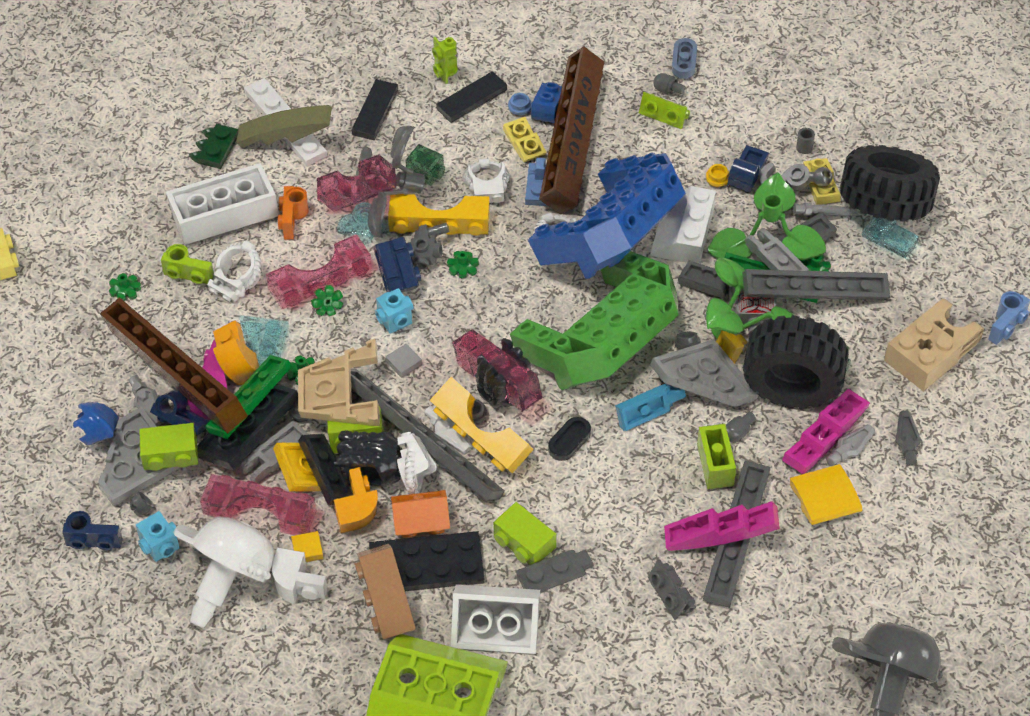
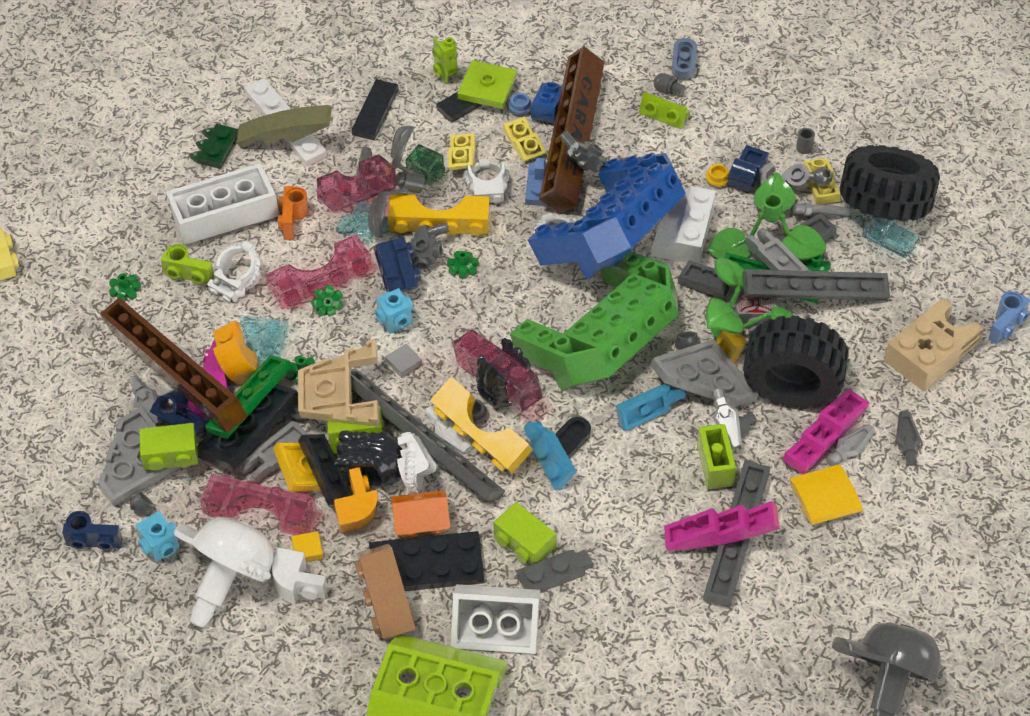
blue hair [73,402,119,445] -> none
dark grey hinge [648,559,696,620] -> none
none -> light yellow slope [448,133,476,170]
none -> lime plate [457,60,517,109]
none -> dark azure hinge [524,421,576,490]
none -> dark grey piece [560,131,607,173]
none -> piece [713,388,742,449]

